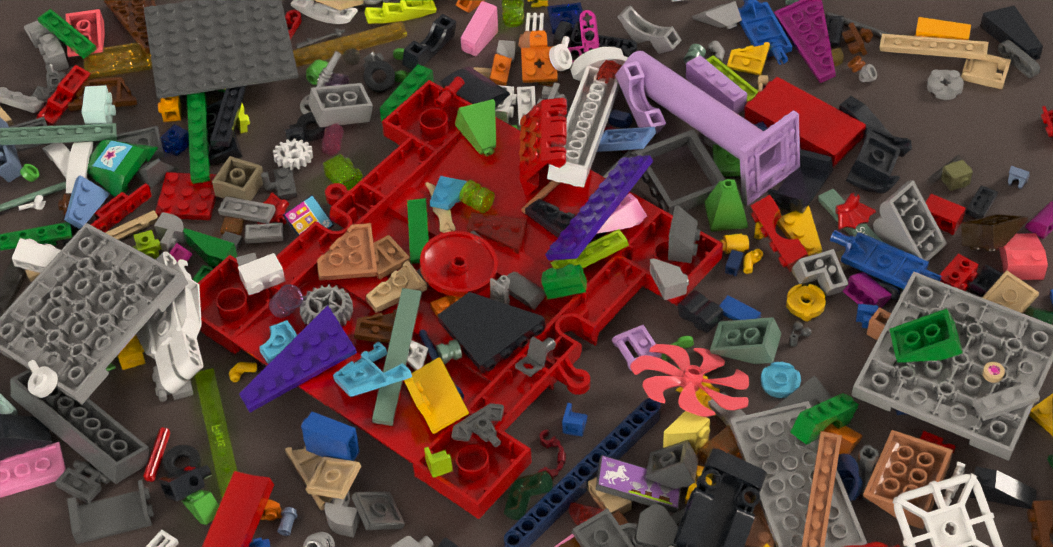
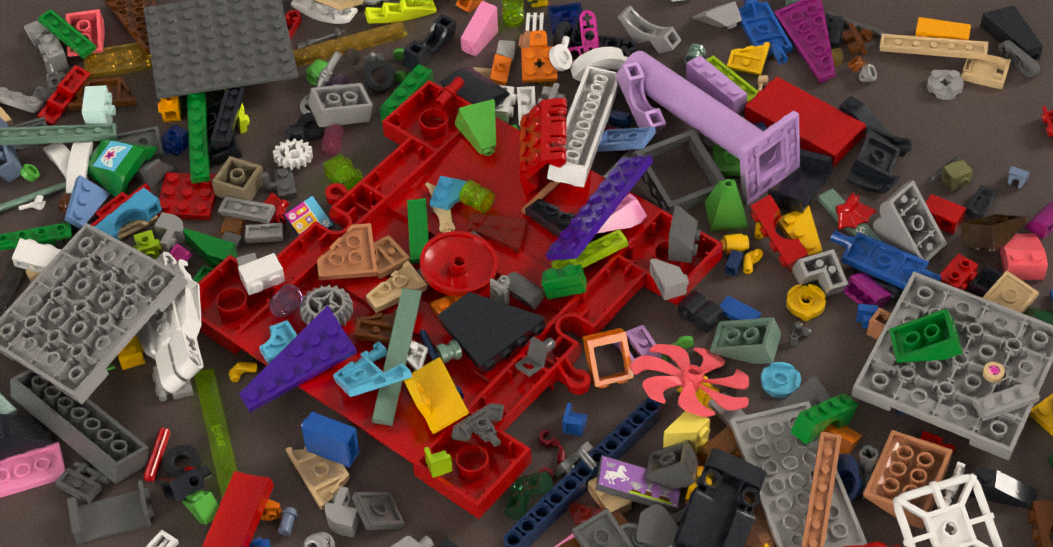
white piece [28,360,58,398] -> none
tan tile [306,457,361,499] -> none
clear red plate [596,60,622,84] -> none
light grey arm [708,41,725,62] -> none
none -> dark azure arch [93,188,162,240]
none -> dark grey plate [553,441,598,477]
none -> orange window [582,328,634,388]

